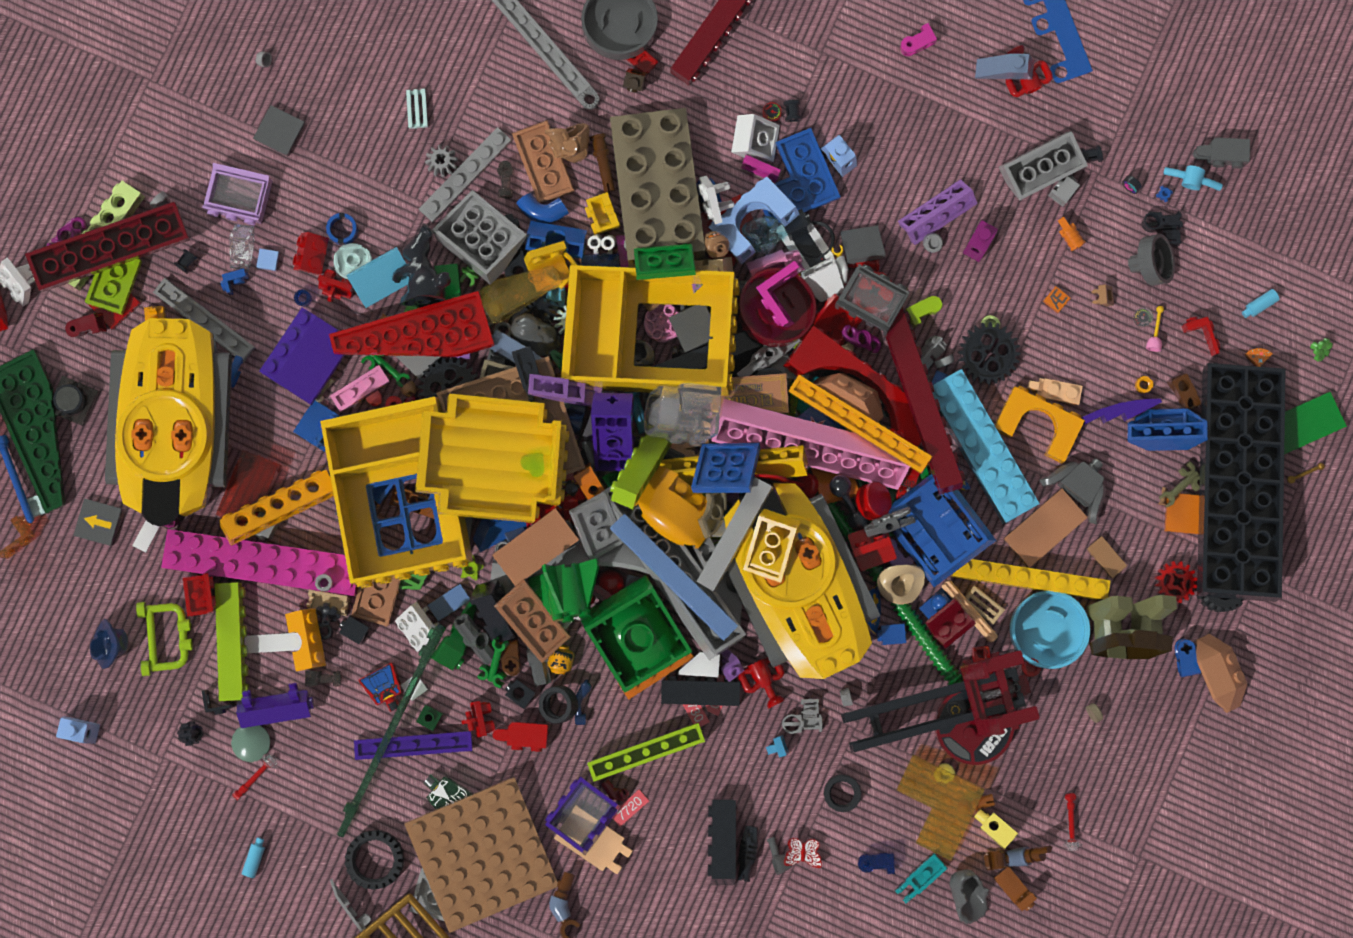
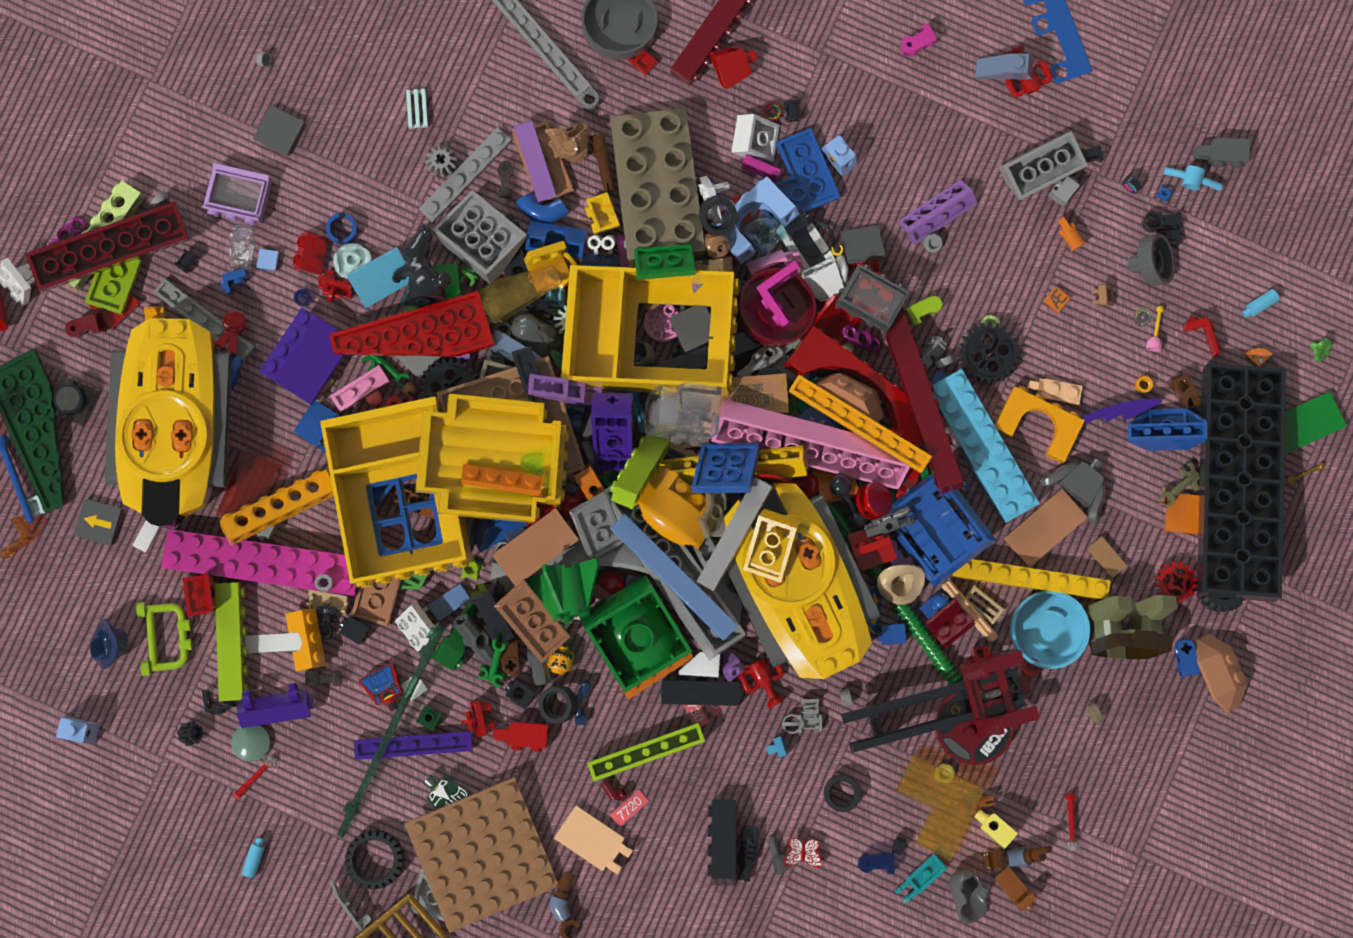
window [545,777,620,855] -> none
dark brown brick [623,68,647,93] -> none
magenta torso [963,220,998,262] -> none
none -> red piece [216,311,247,356]
none -> orange plate [461,464,542,496]
none -> medium lavender slope [514,121,556,202]
none -> black tyre [699,195,738,235]
none -> red torso [709,46,758,90]
none -> black axle [891,836,906,855]

